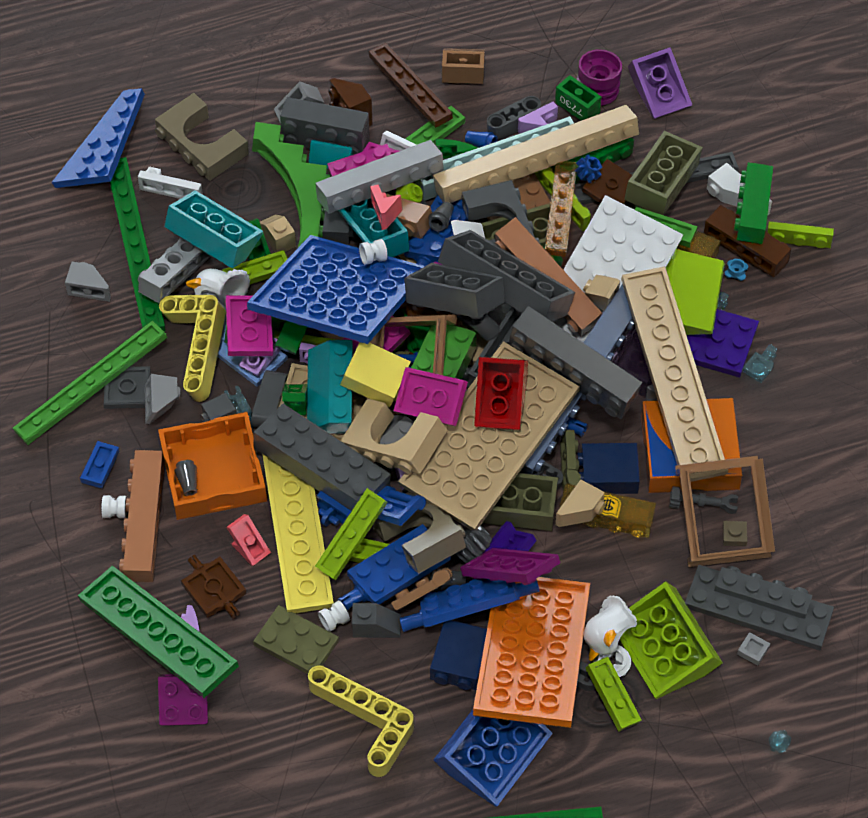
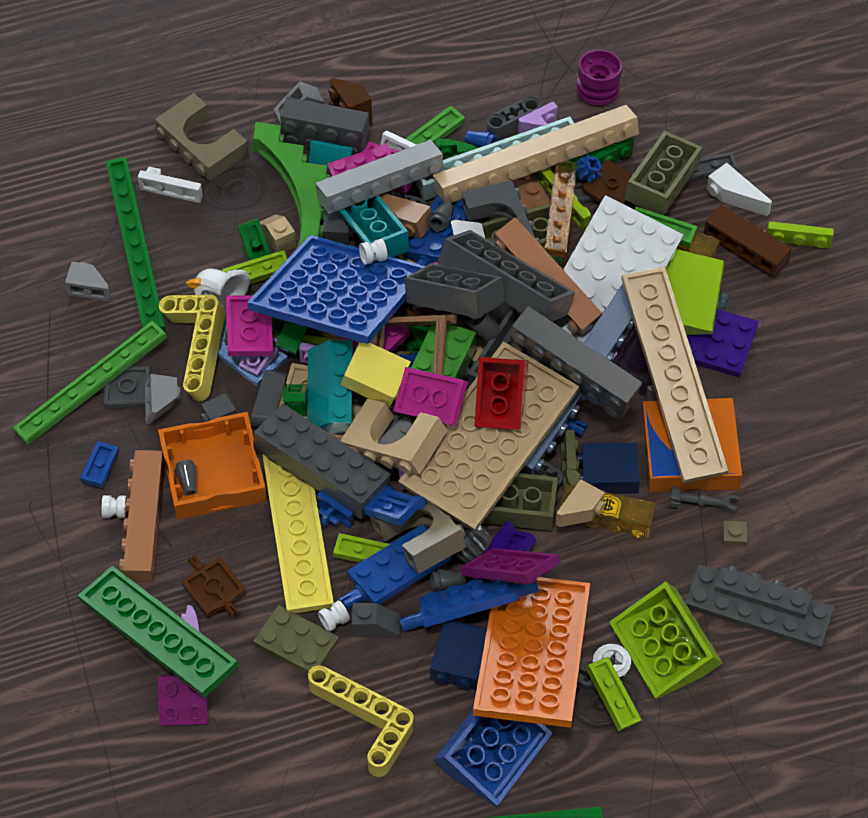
wing [52,88,145,188] -> none
light grey brick [138,237,211,303] -> none
teal slope [164,190,263,269] -> none
clear light blue plate [224,386,252,424] -> none
coral slope [227,514,271,566] -> none
lime plate [315,488,388,580] -> none
reddish brown plate [369,43,453,128] -> none
coral slope [370,184,402,230] -> none
medium nougat hinge [391,567,453,610] -> none
lime cone [395,183,423,203] -> none
medium nougat slope [442,48,485,84] -> none
green brick [555,75,602,121] -> none
tan slope [583,274,620,311] -> none
white hair [583,595,637,661] -> none
medium lavender slope [628,48,692,119] -> none
medium nougat piece [675,456,775,567] -> none
dark azure plate [725,259,748,281] -> none
green brick [734,162,773,244] -> none
light grey plate [737,632,770,666] -> none
clear light blue plate [743,344,777,383] -> none
clear light blue plate [769,730,791,753] -> none

